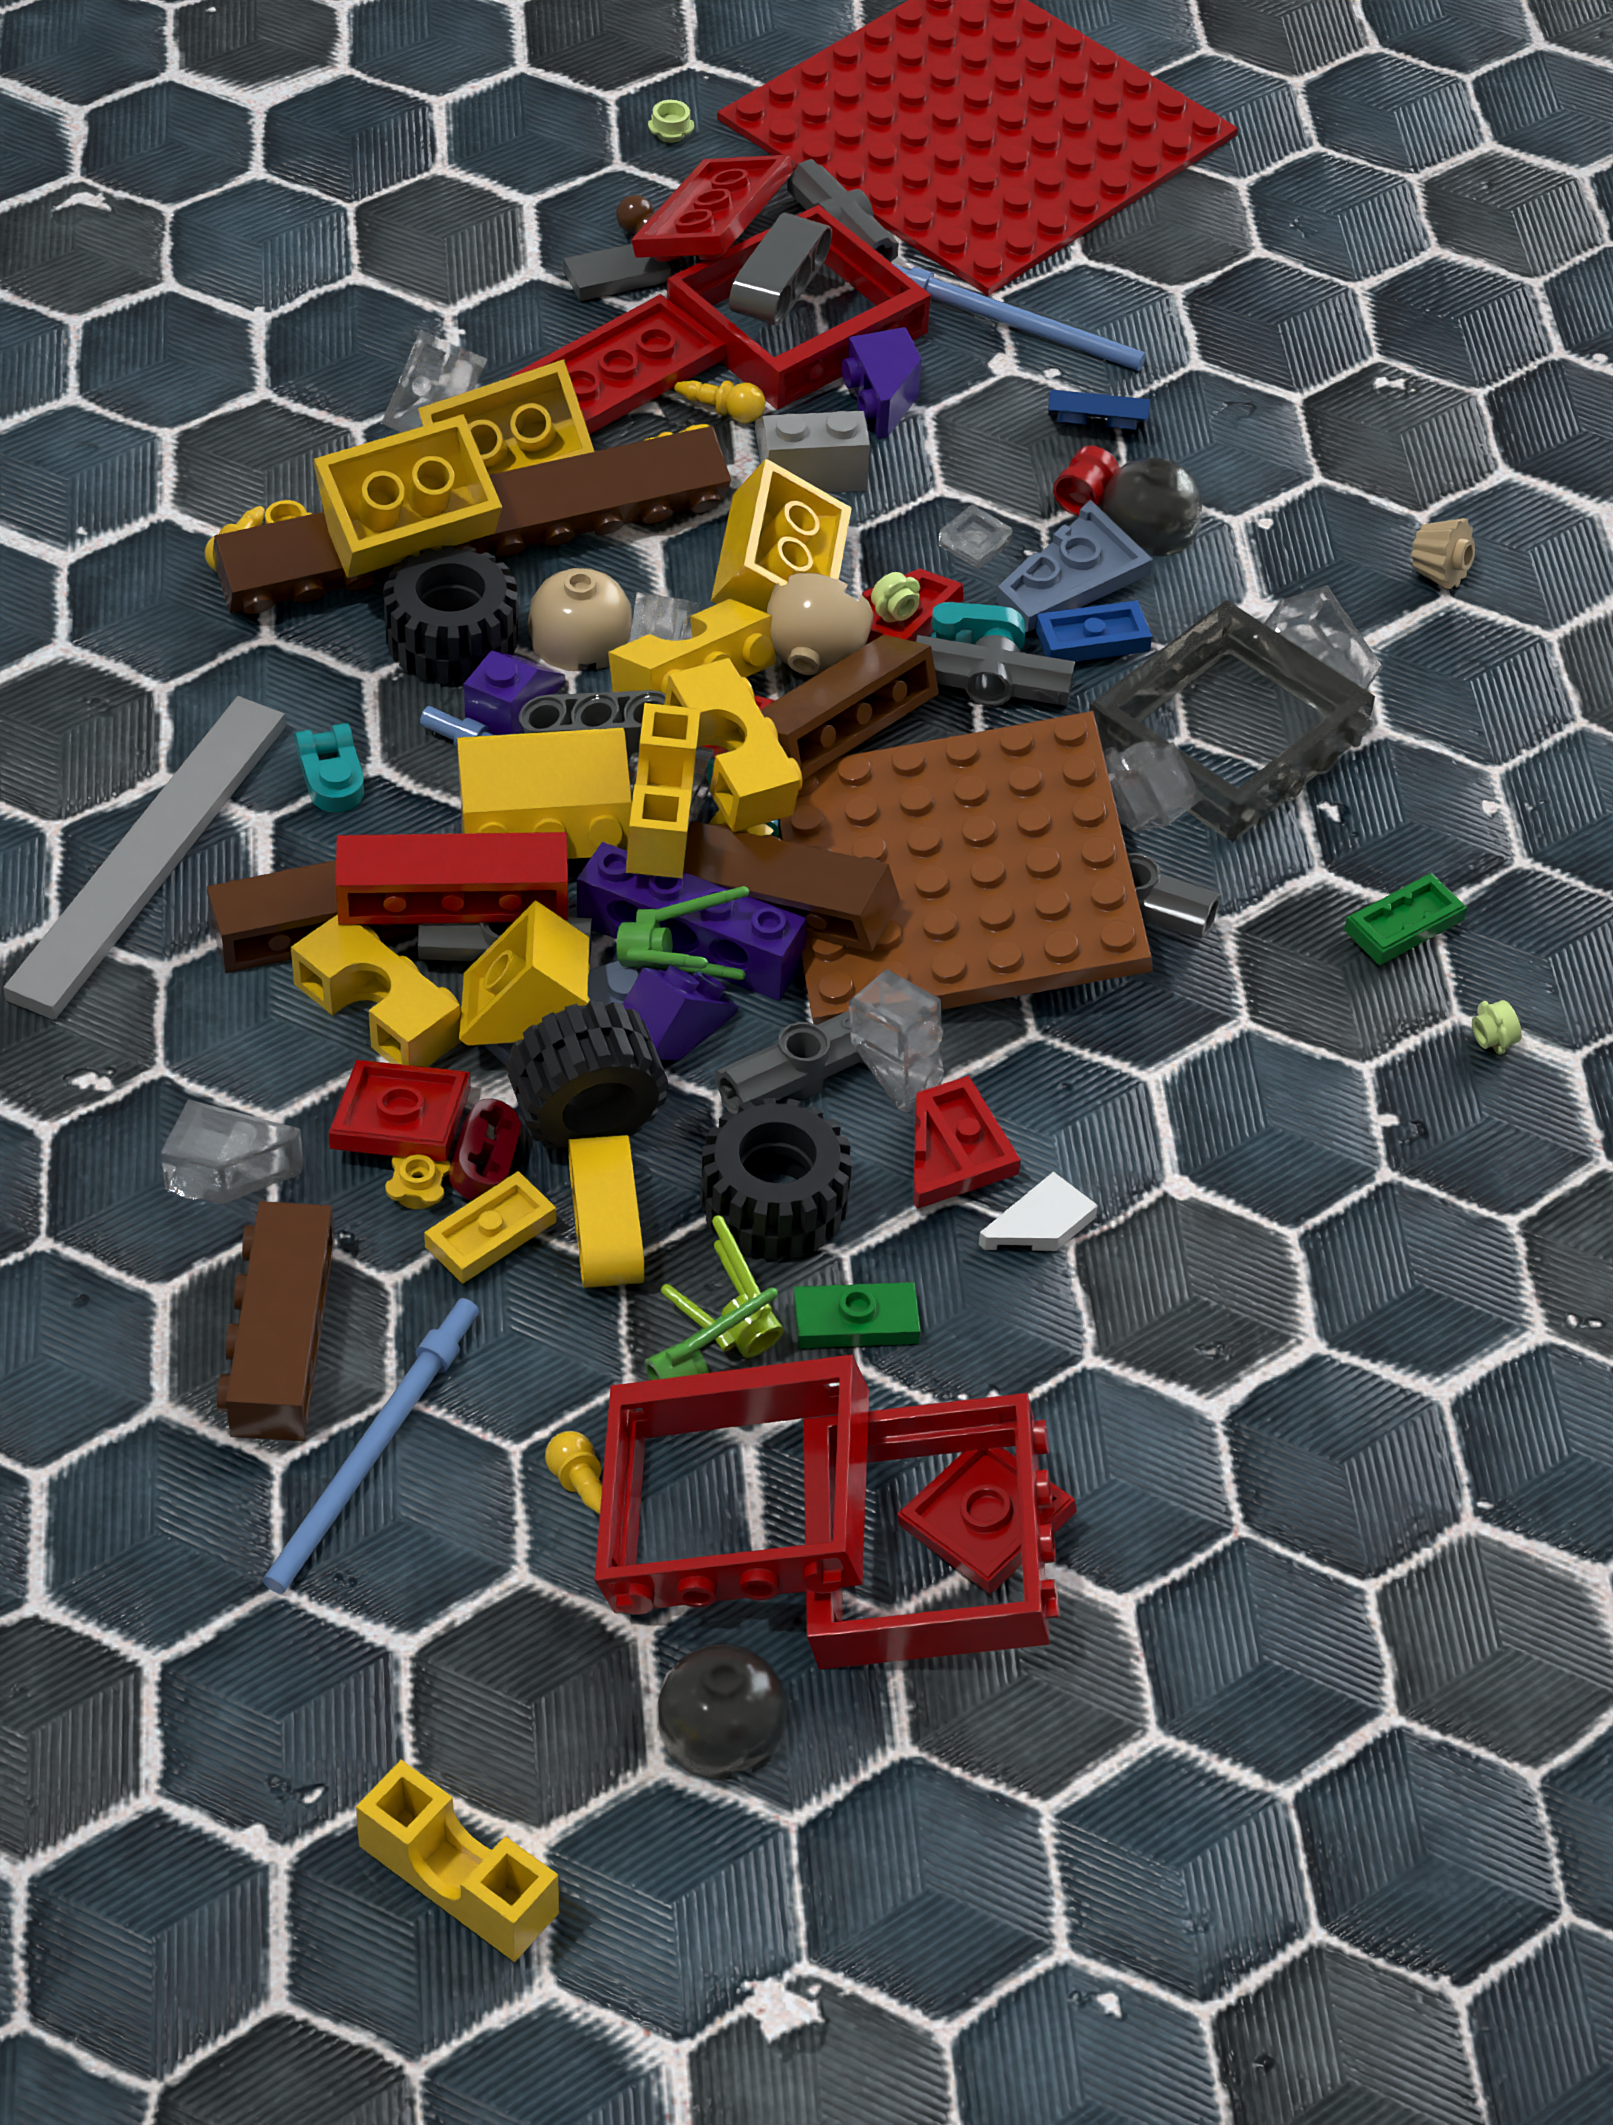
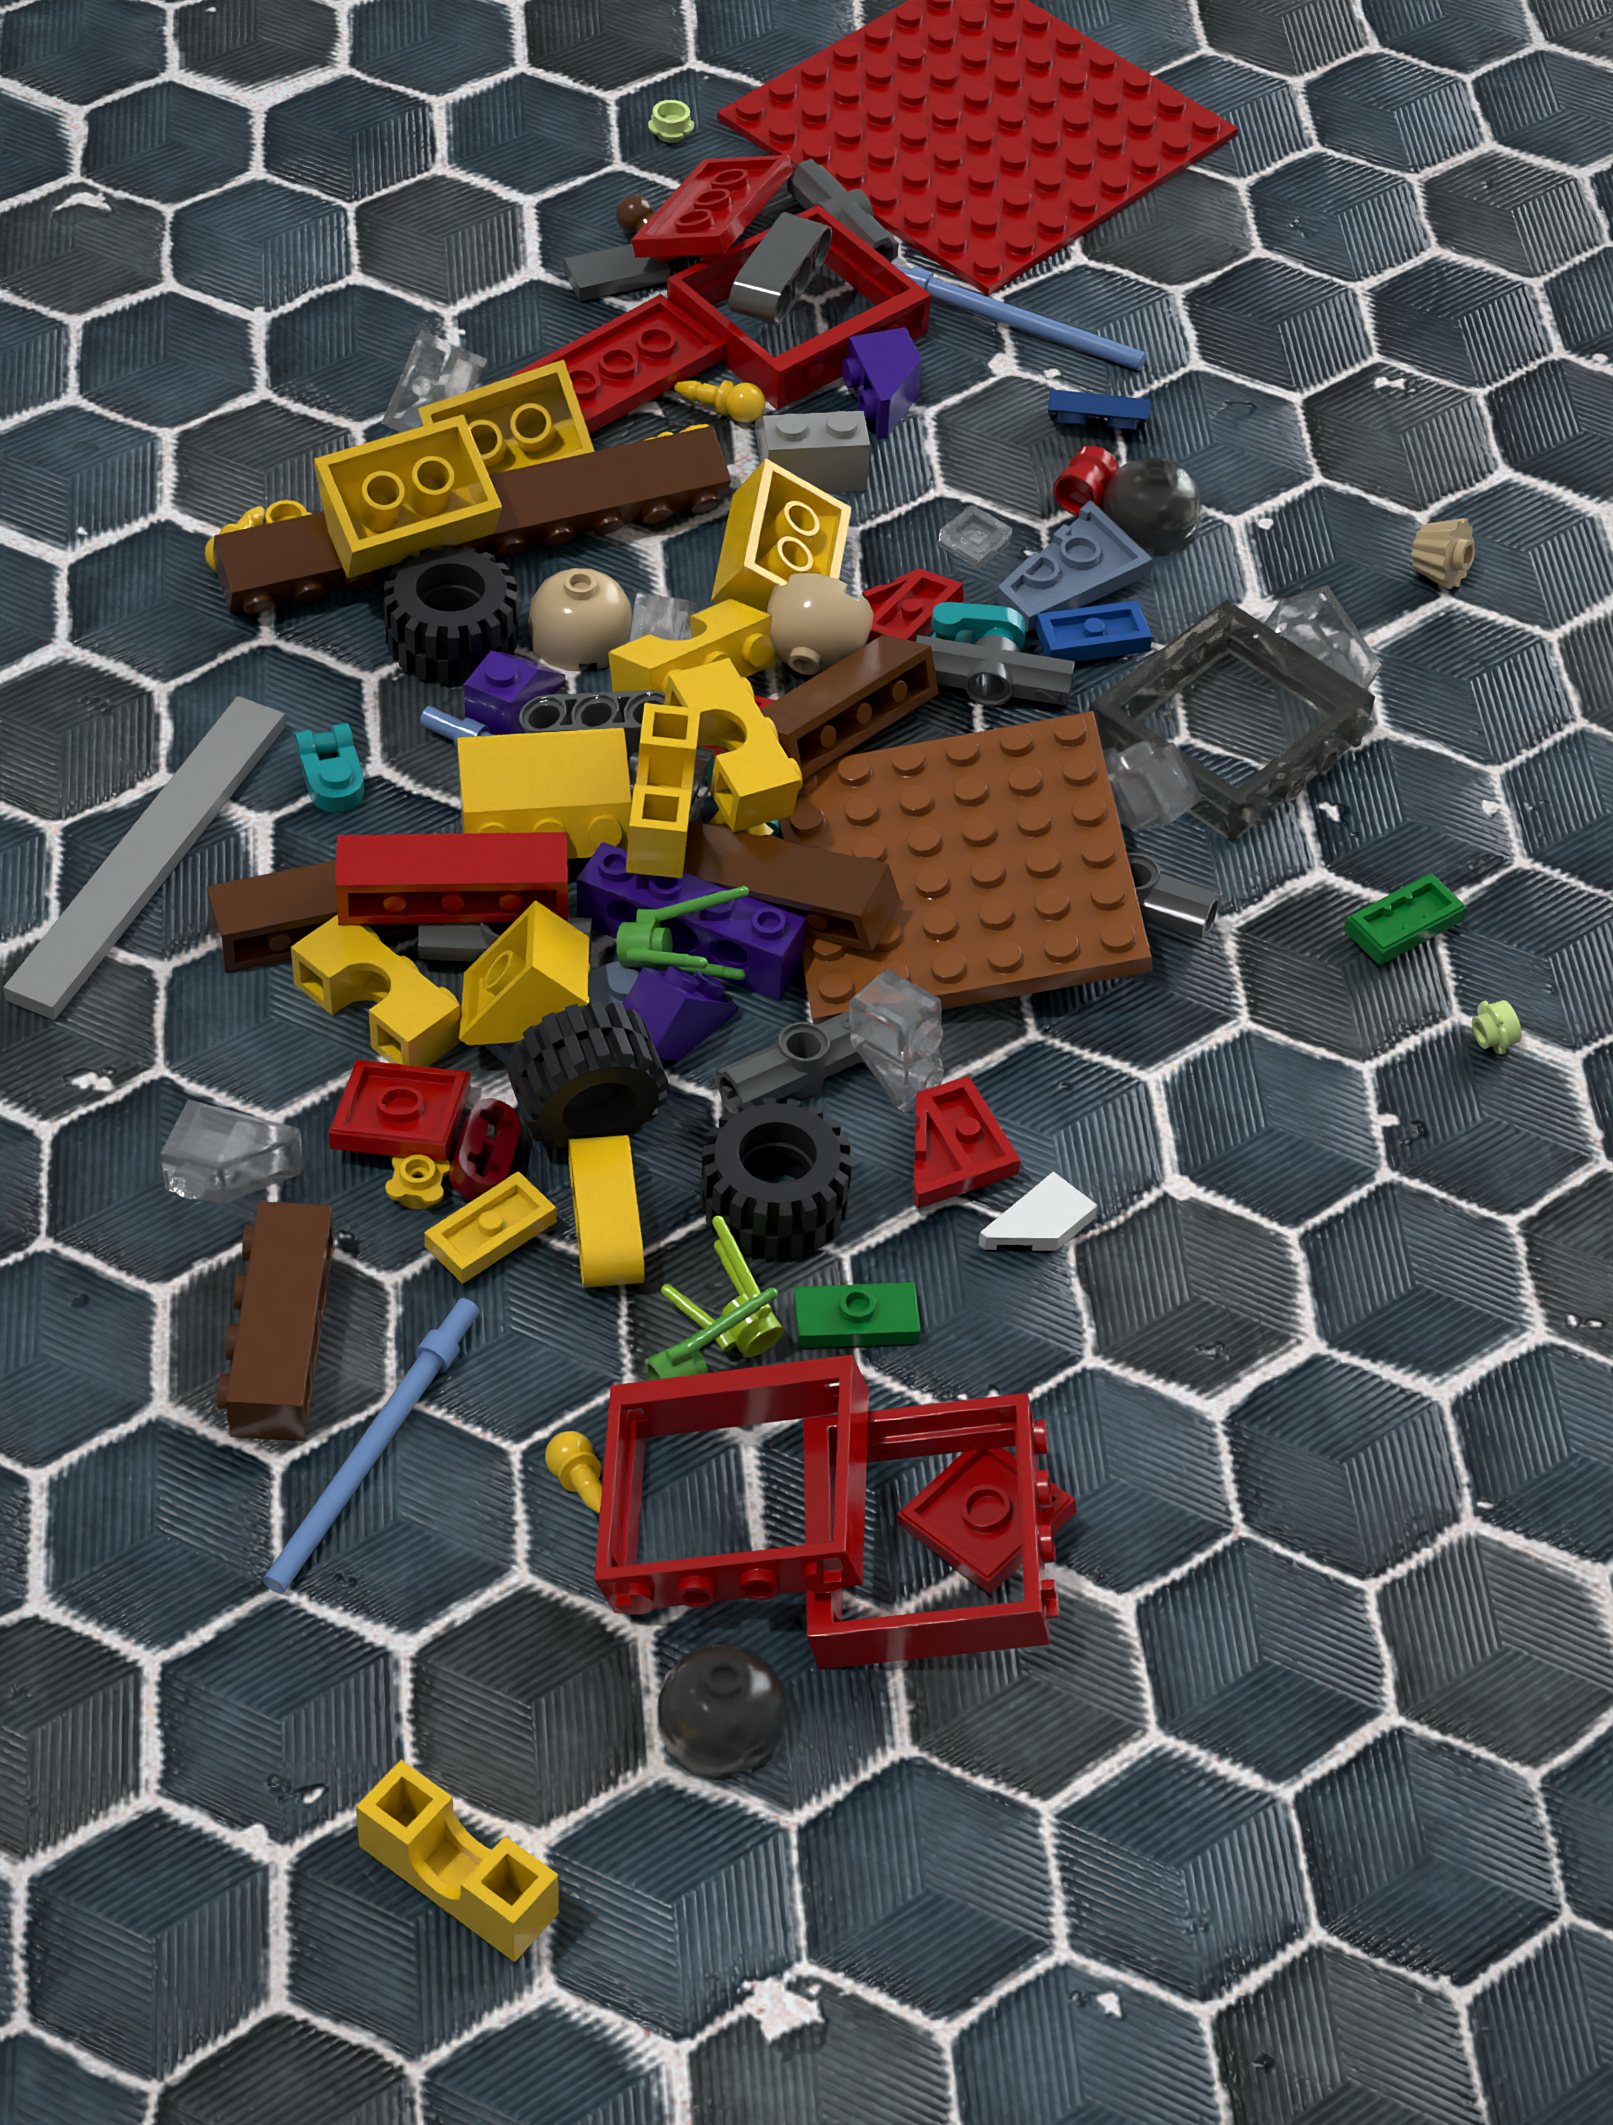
yellowish green plate [871,572,920,622] -> none

